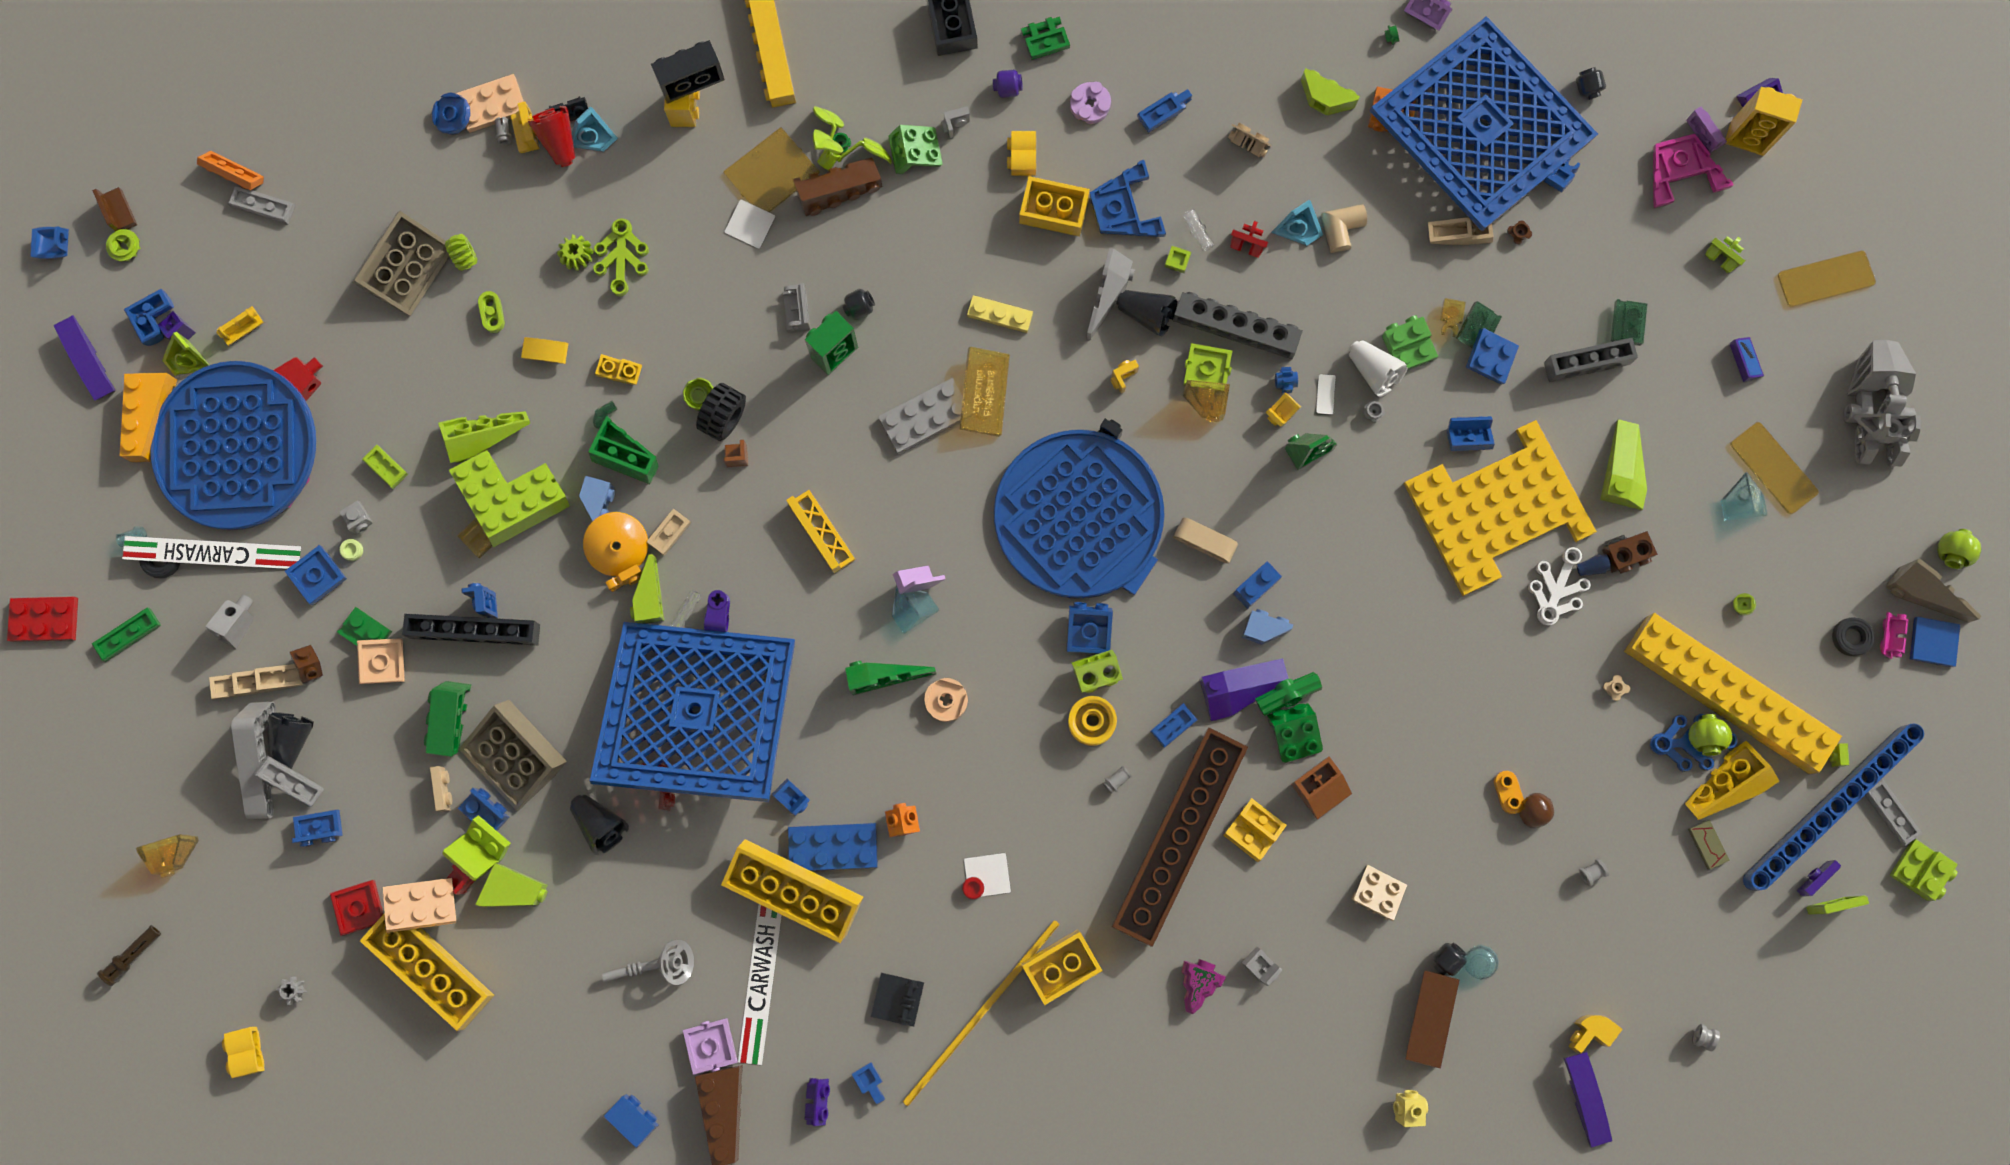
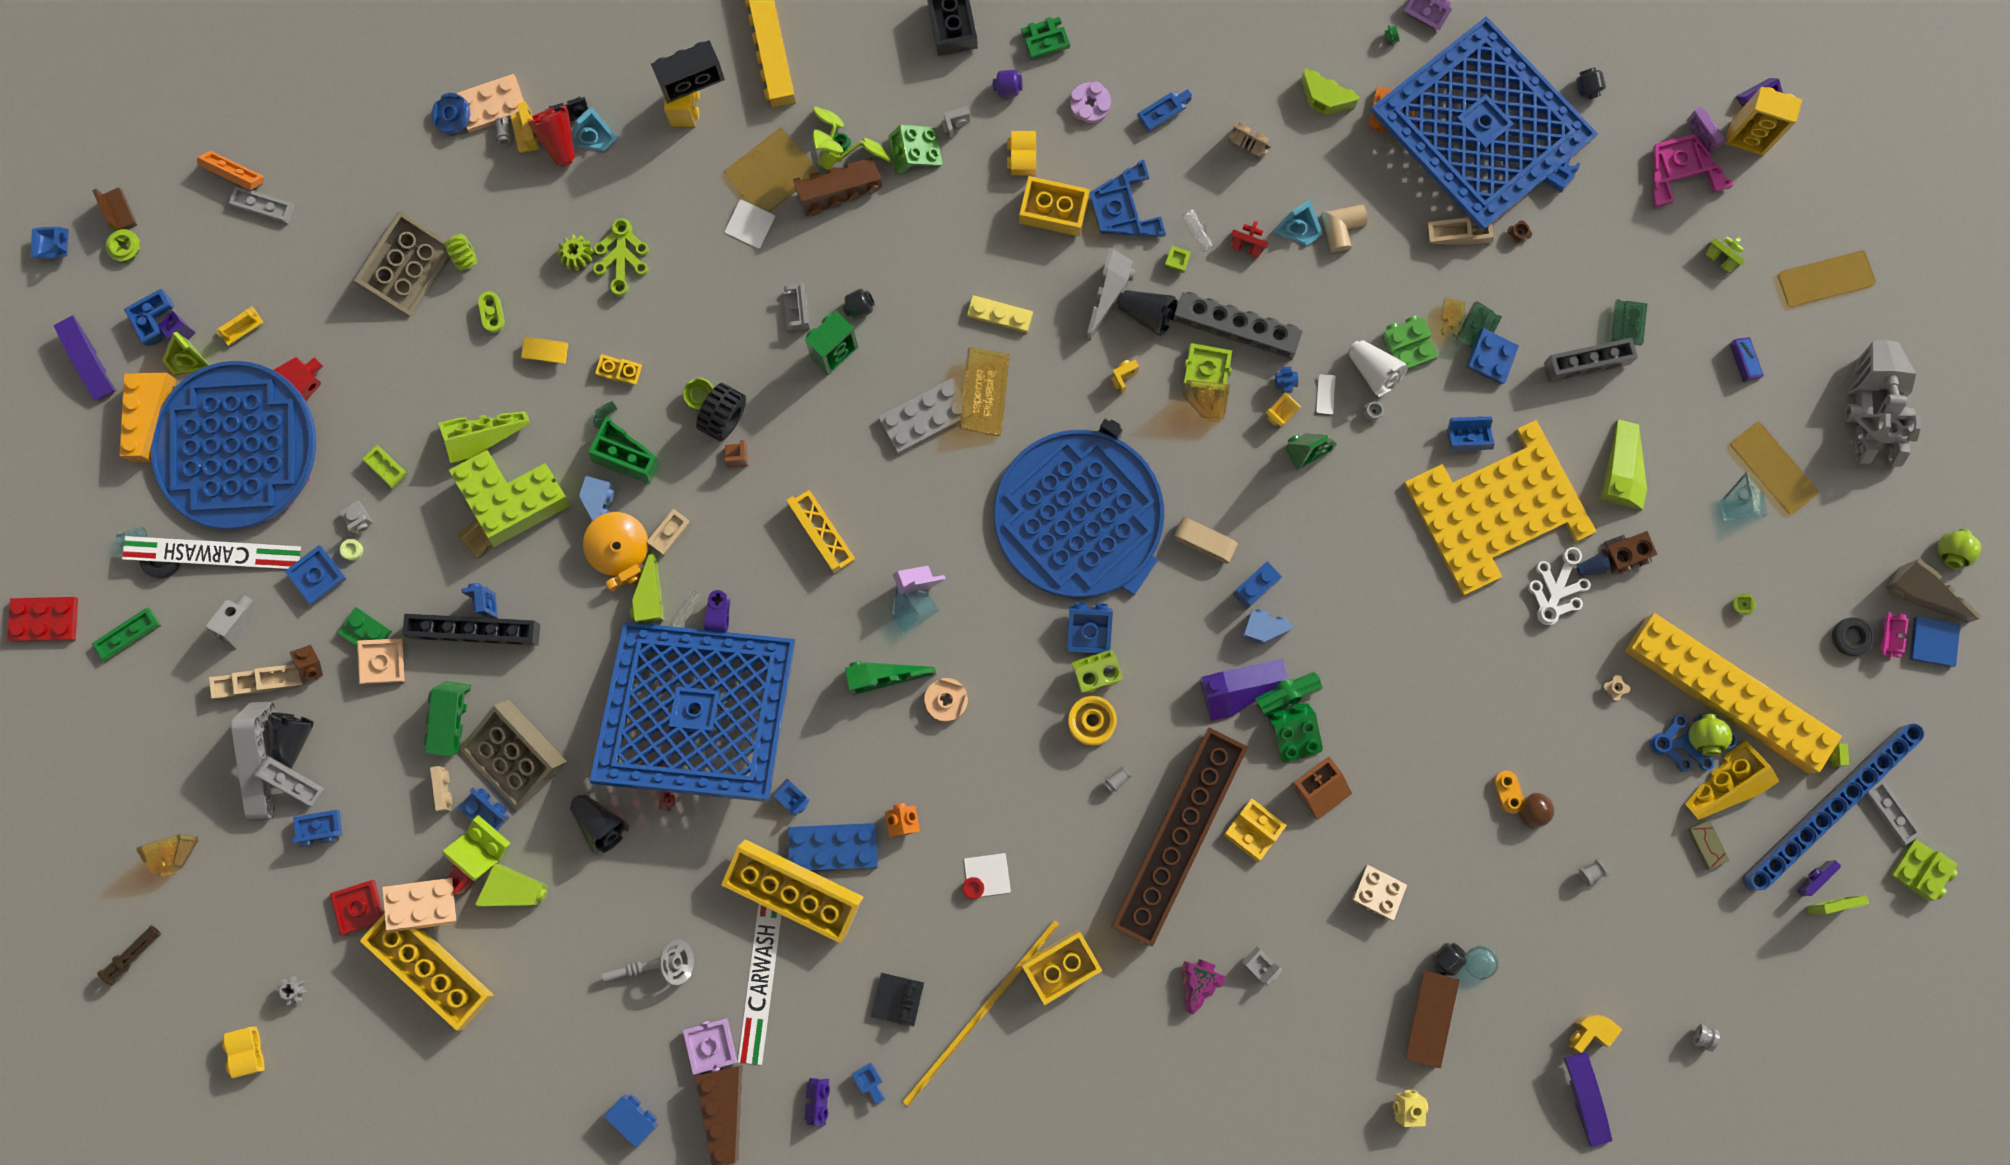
blue plate [1150,703,1197,748] -> none

